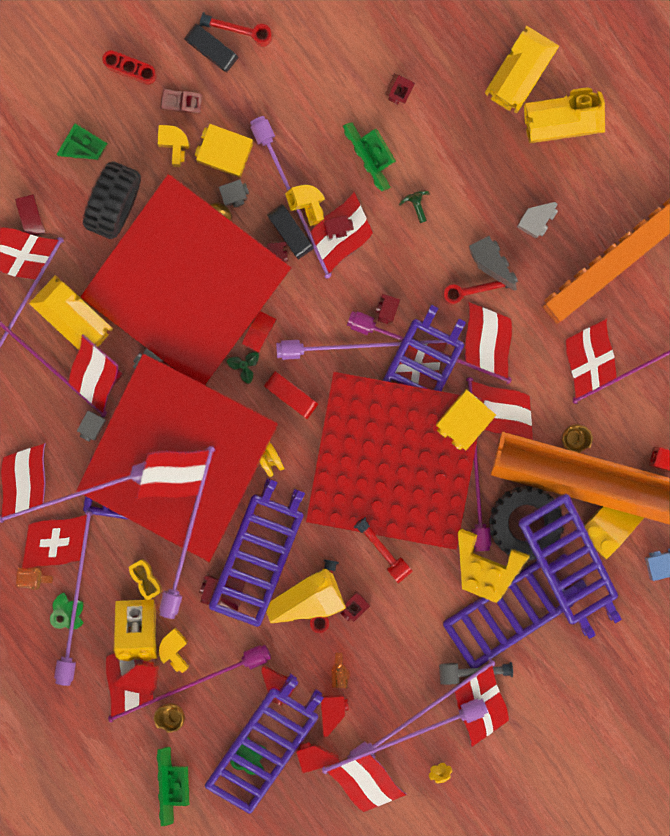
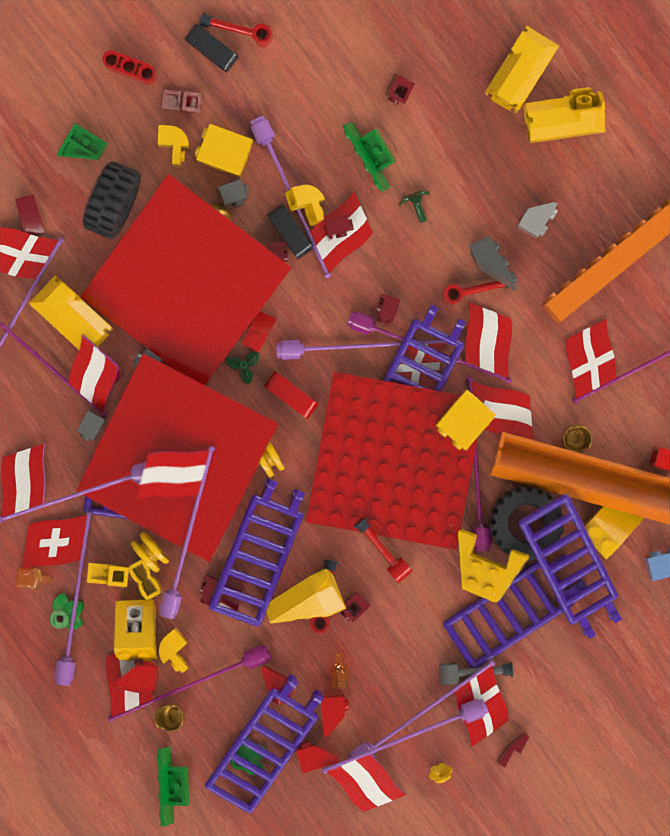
none -> yellow brick [86,563,129,587]
none -> yellow wheel [130,531,170,573]
none -> dark red slope [497,732,529,767]

